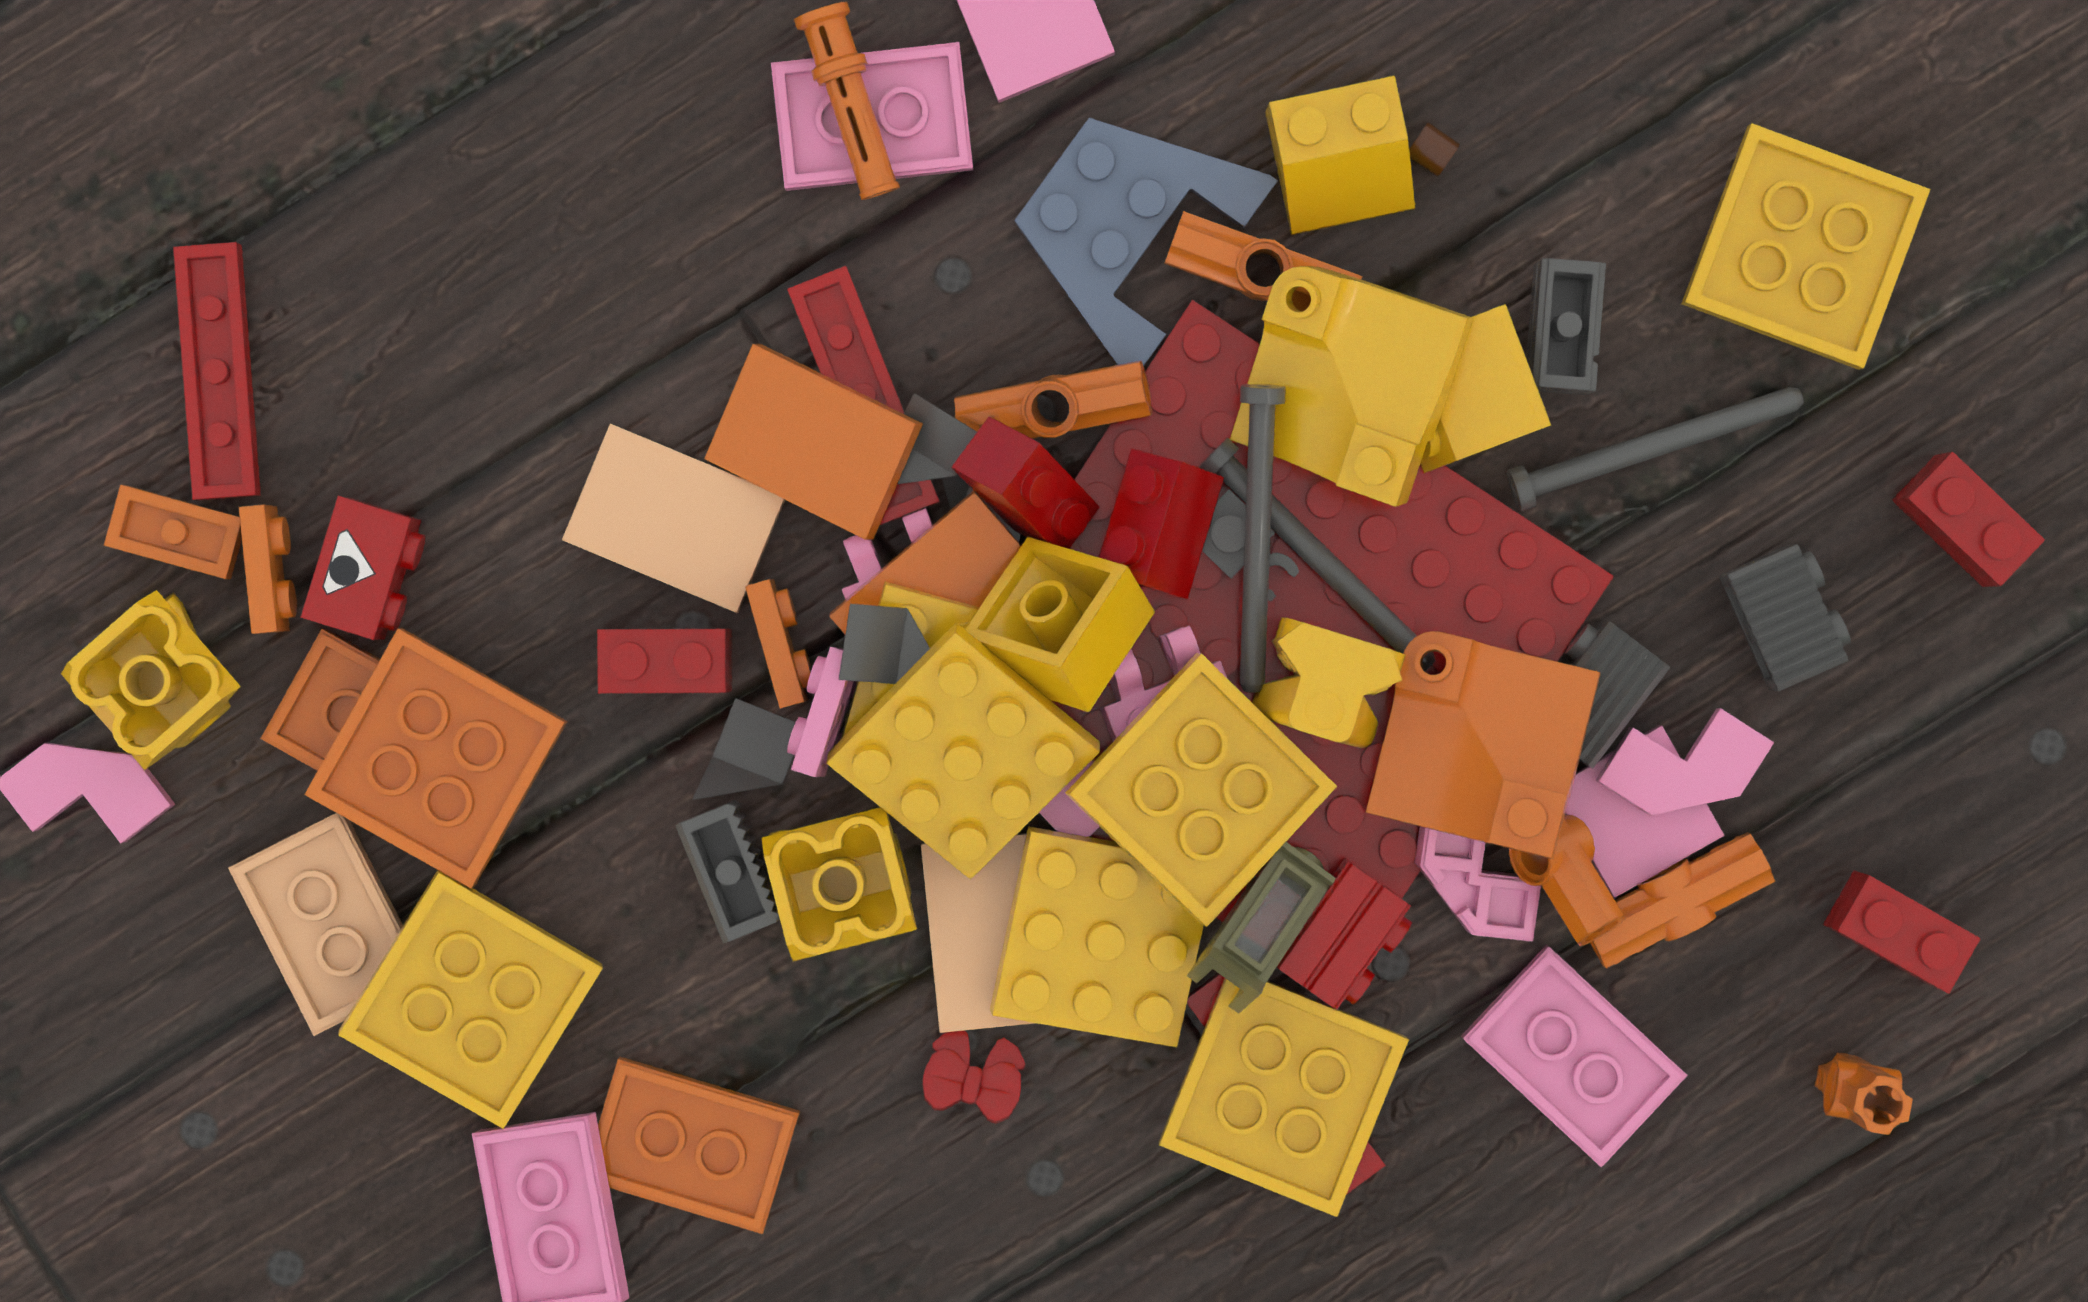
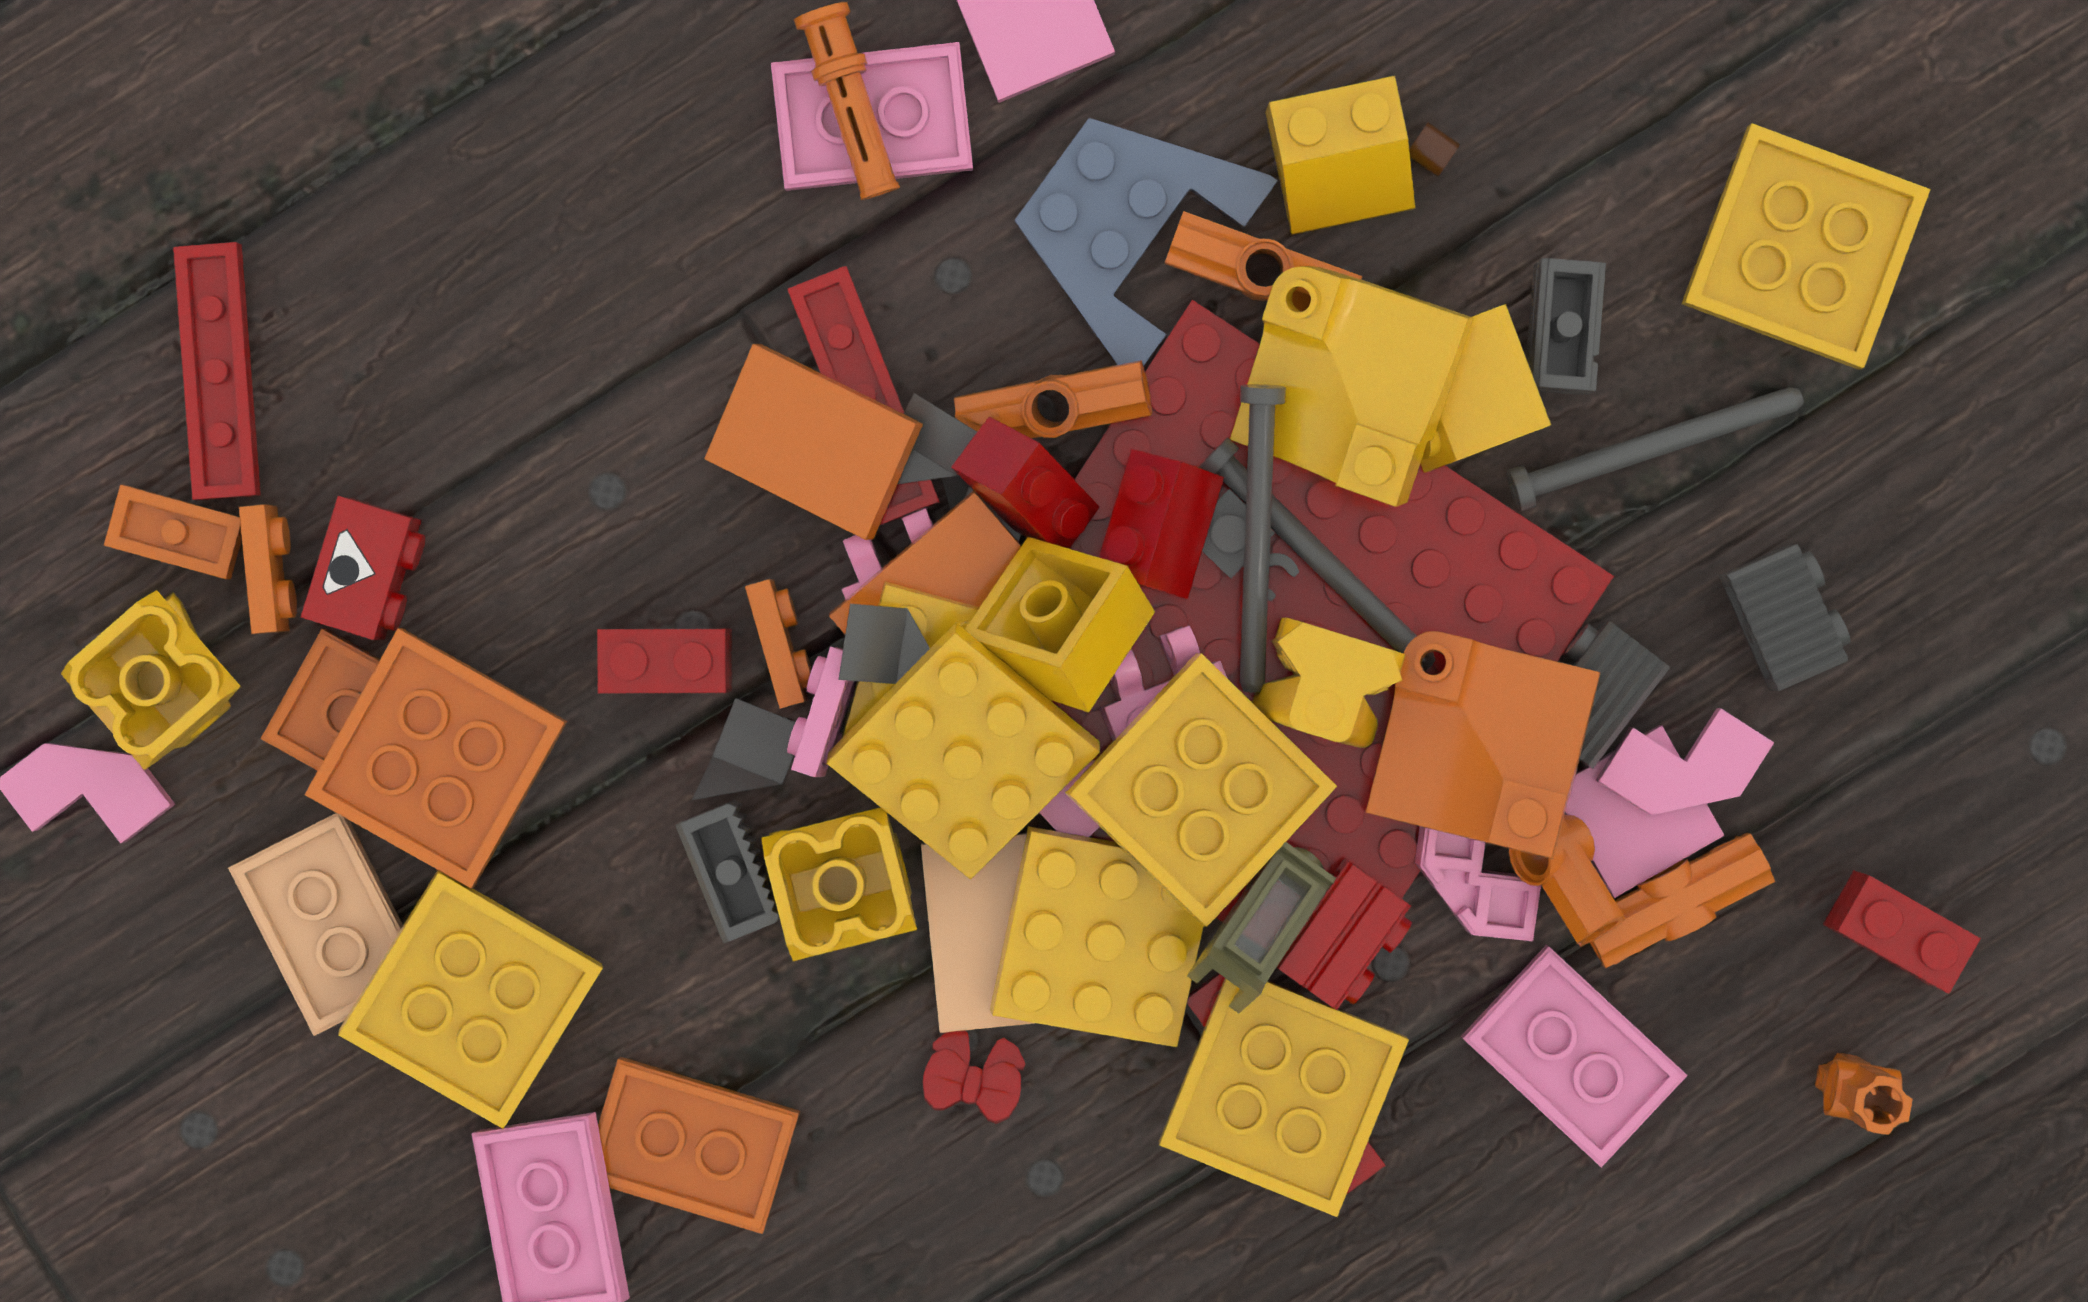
light nougat tile [562,424,785,613] -> none
red brick [1892,452,2045,587] -> none

